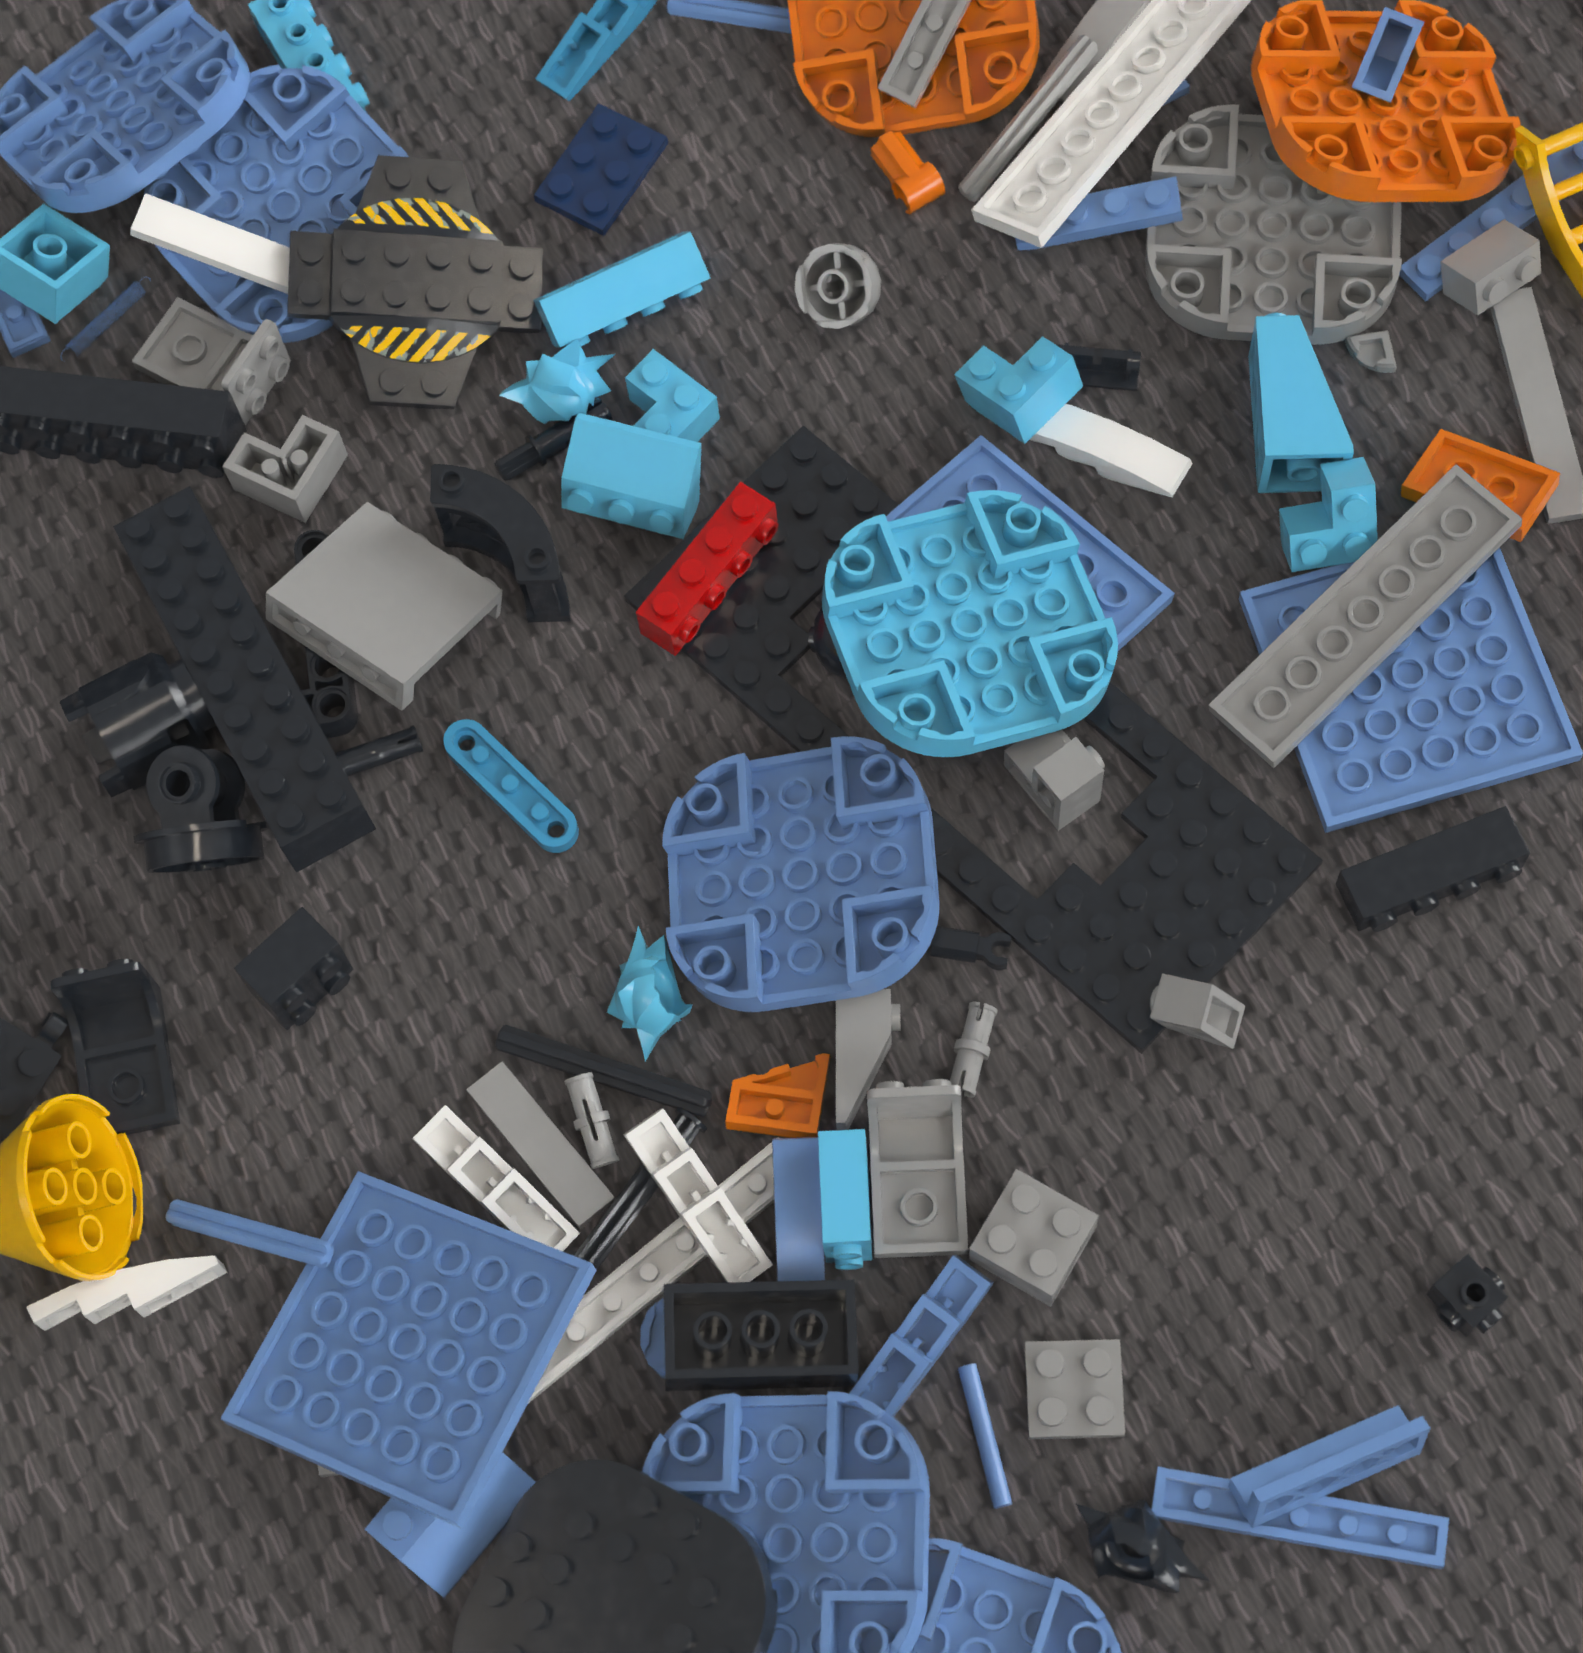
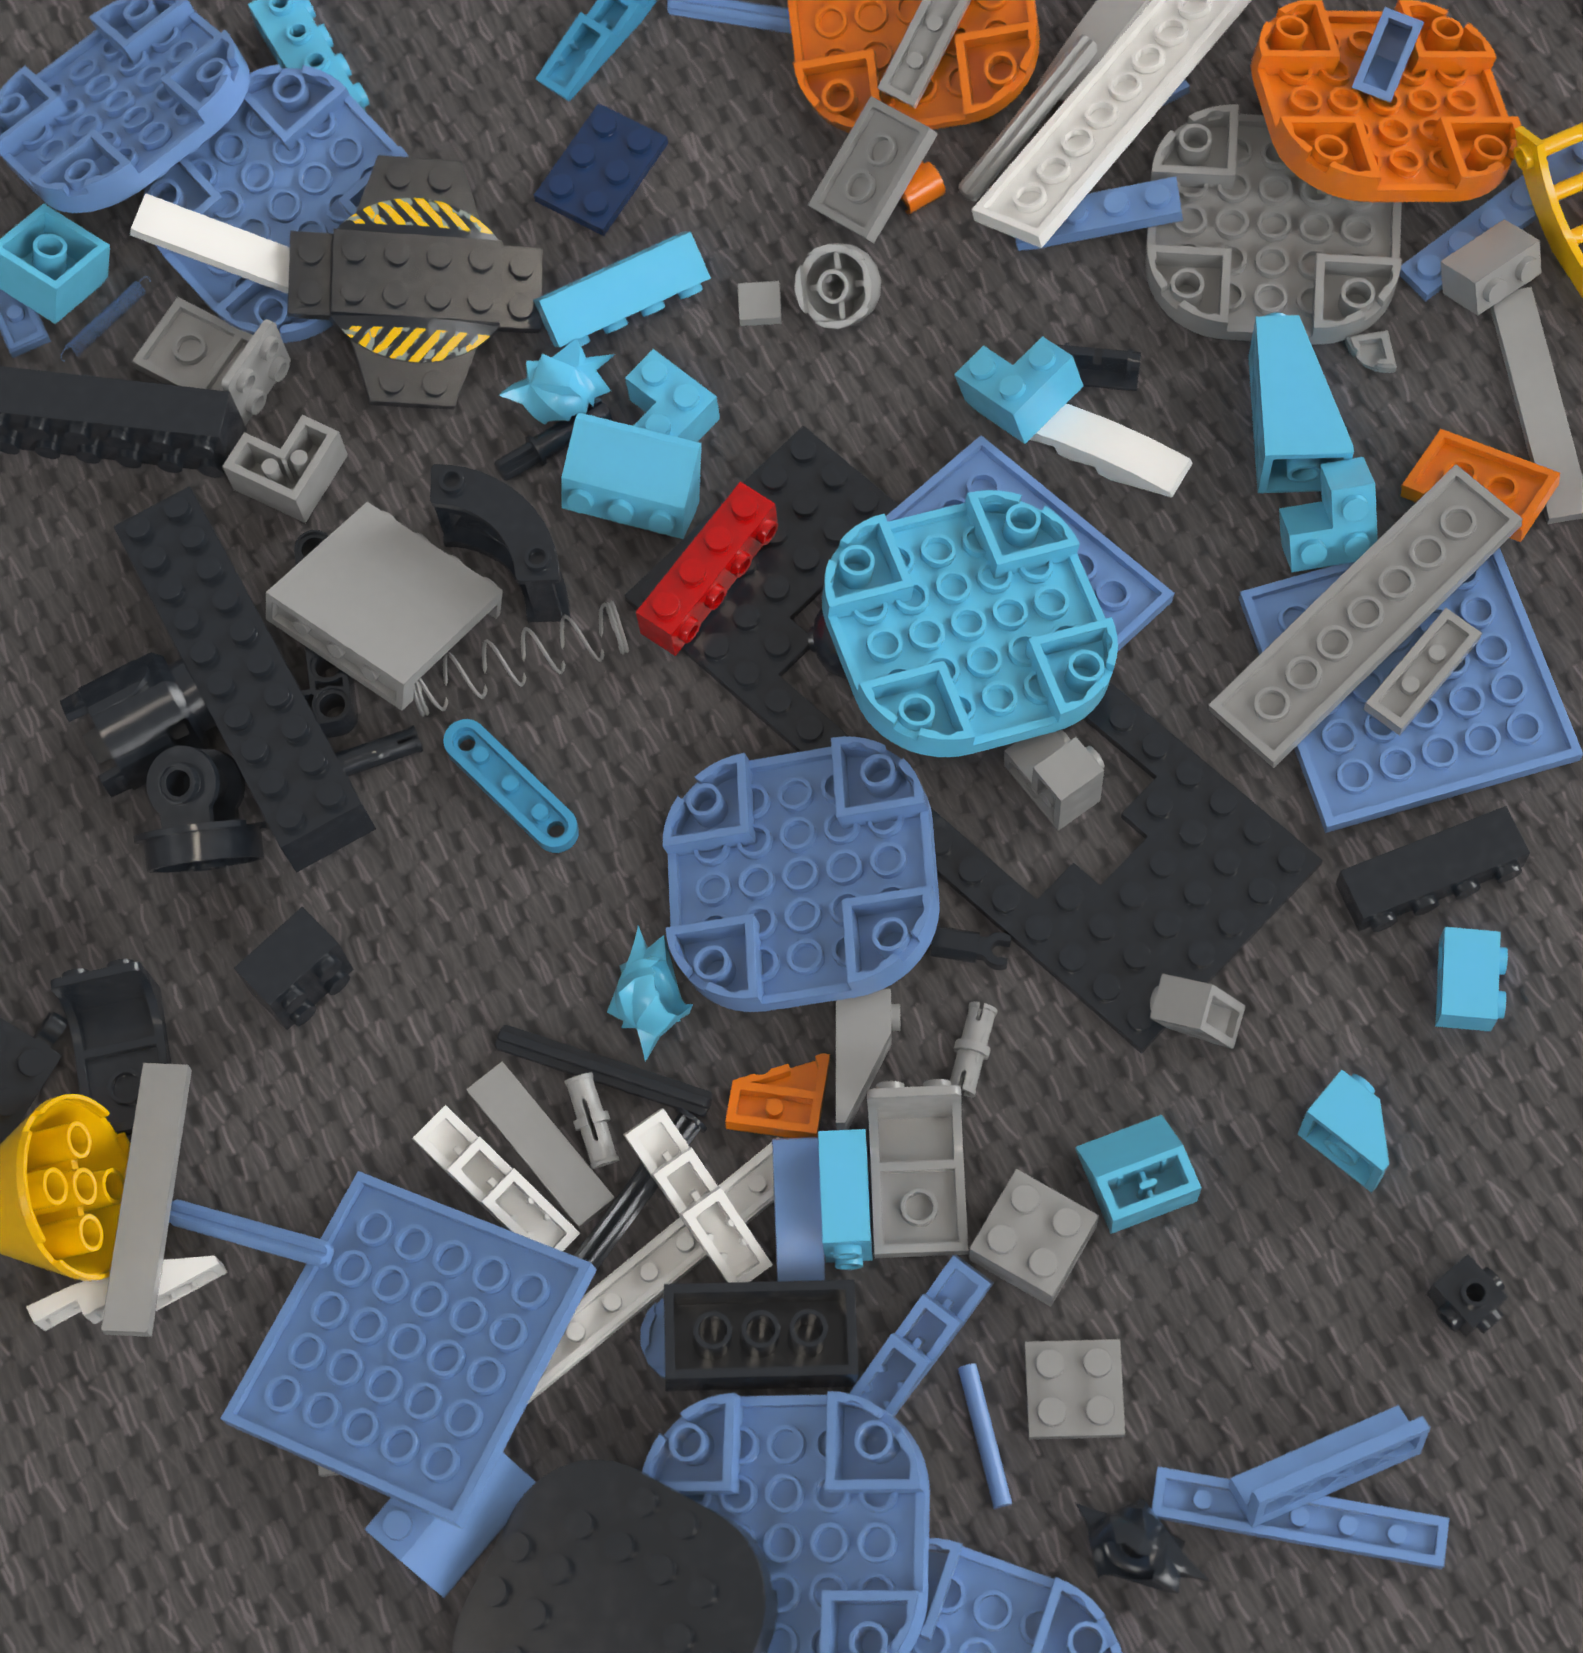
none -> light grey tile [101,1063,192,1337]
none -> light grey piece [413,600,629,717]
none -> light grey tile [738,281,782,326]
none -> light grey plate [808,96,938,243]
none -> medium azure slope [1075,1115,1201,1234]
none -> medium azure slope [1297,1070,1389,1193]
none -> light grey plate [1363,608,1482,736]
none -> medium azure brick [1435,927,1508,1031]

